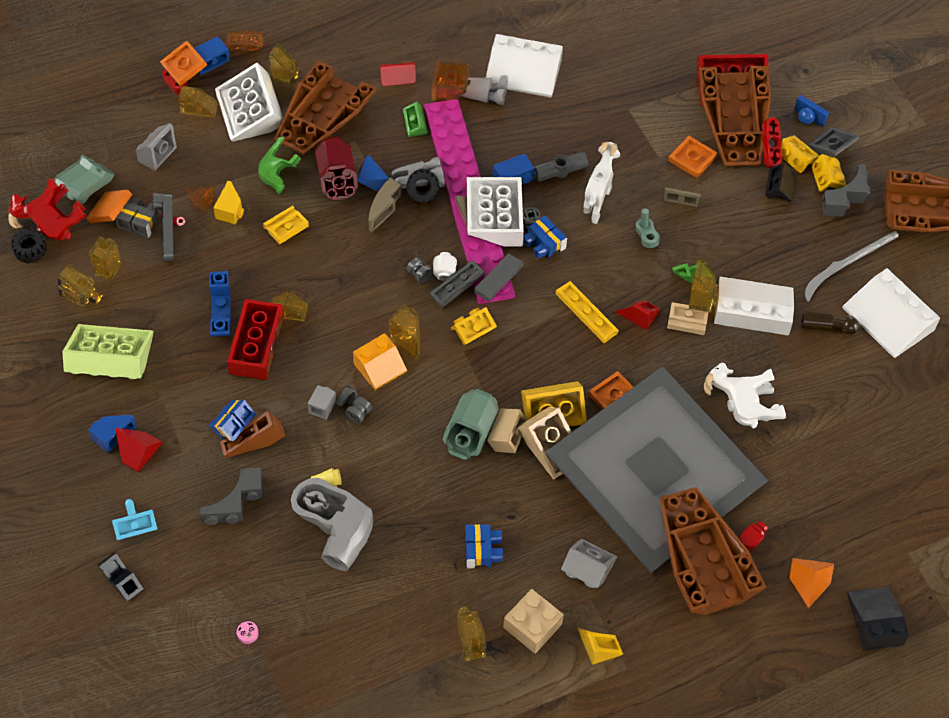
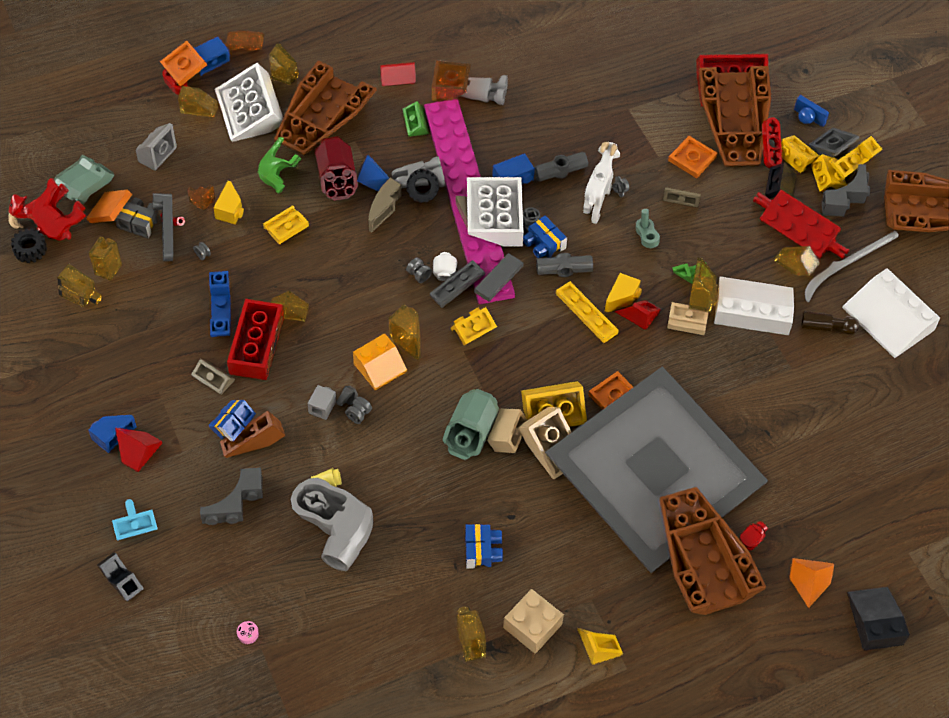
yellowish green slope [63,324,153,379] -> none
white slope [486,34,563,98] -> none
light grey slope [561,539,618,588] -> none
white animal [704,363,786,428] -> none
none -> dark tan slope [191,358,235,395]
none -> dark grey bush [193,242,211,260]
none -> dark grey piece [536,253,593,277]
none -> yellow slope [605,273,642,312]
none -> dark grey plate [612,176,629,197]
none -> red plate [753,189,849,259]
none -> clear yellow slope [773,246,820,276]
none -> yellow slope [832,136,882,179]

